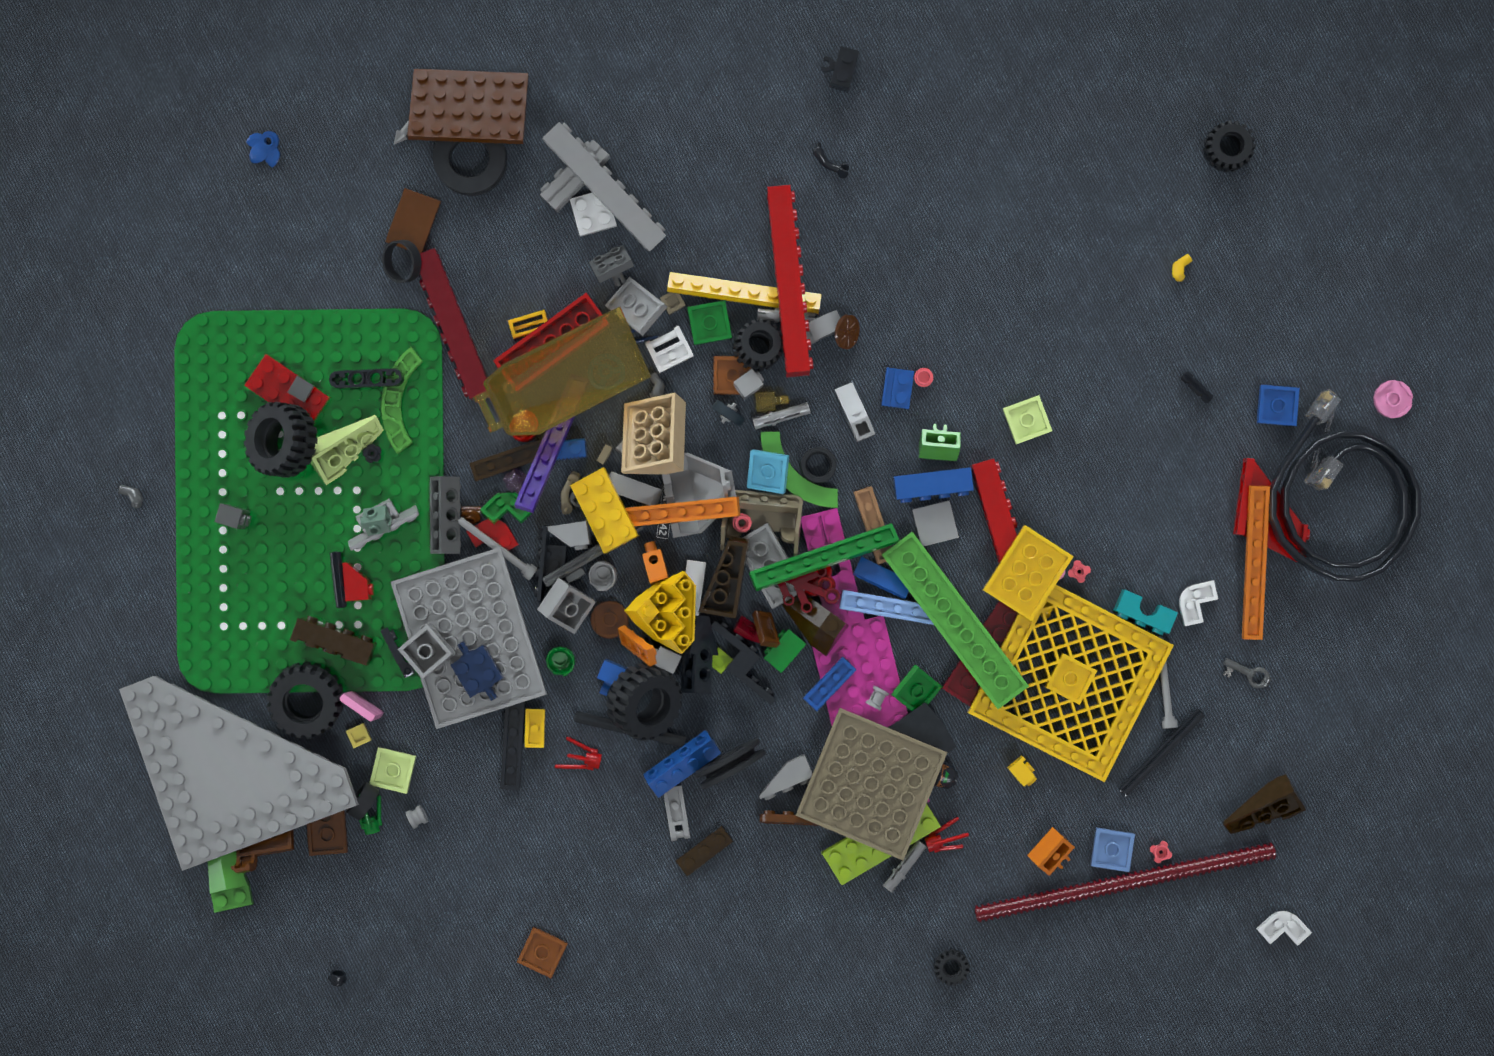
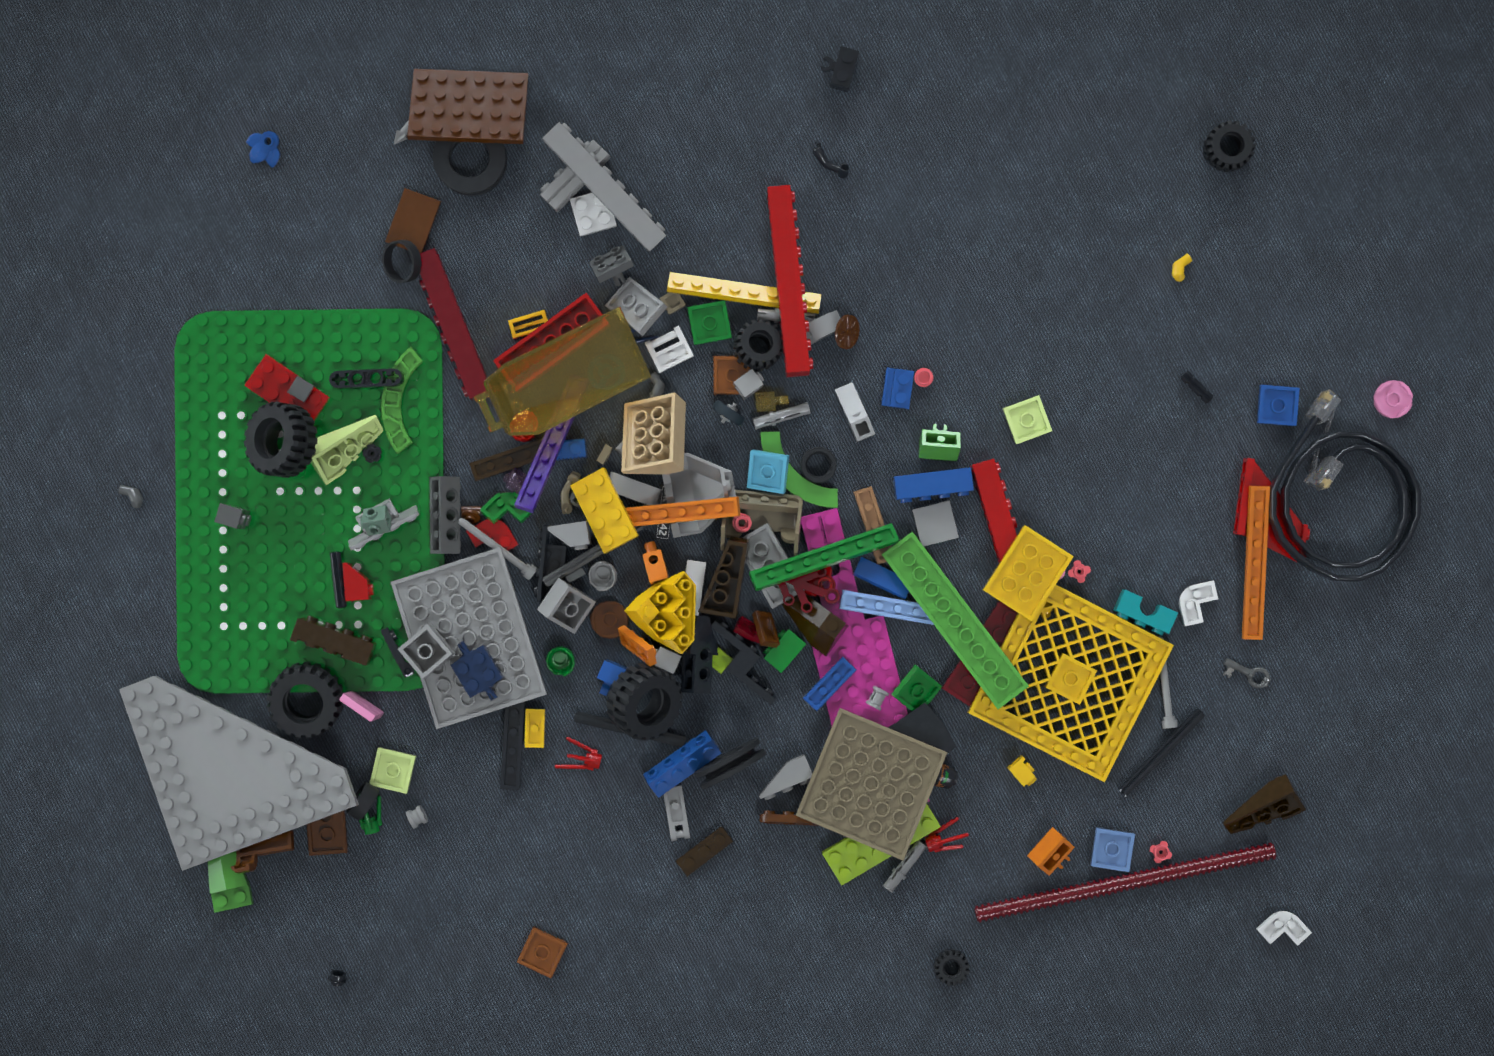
light yellow tile [346,723,372,749] -> none

